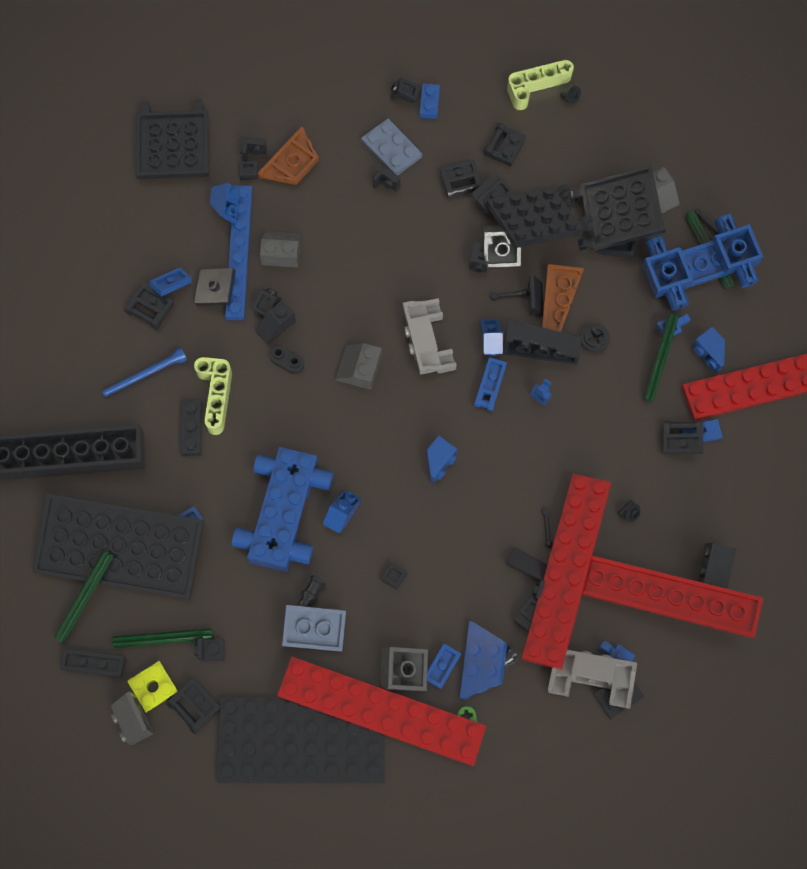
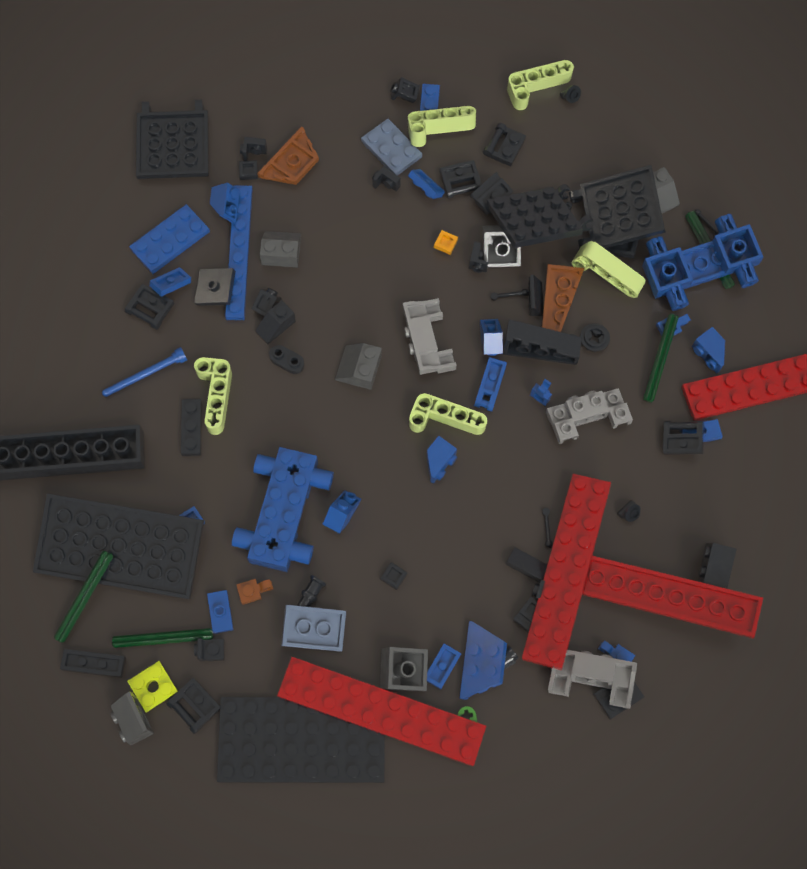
none -> blue plate [129,204,210,275]
none -> blue plate [207,590,234,634]
none -> dark orange plate [237,579,274,605]
none -> yellowish green beam [408,106,476,147]
none -> blue plate [408,169,445,199]
none -> yellowish green beam [409,393,487,435]
none -> light orange plate [434,230,458,255]
none -> light grey bracket [546,388,633,444]
none -> yellowish green beam [571,241,646,298]

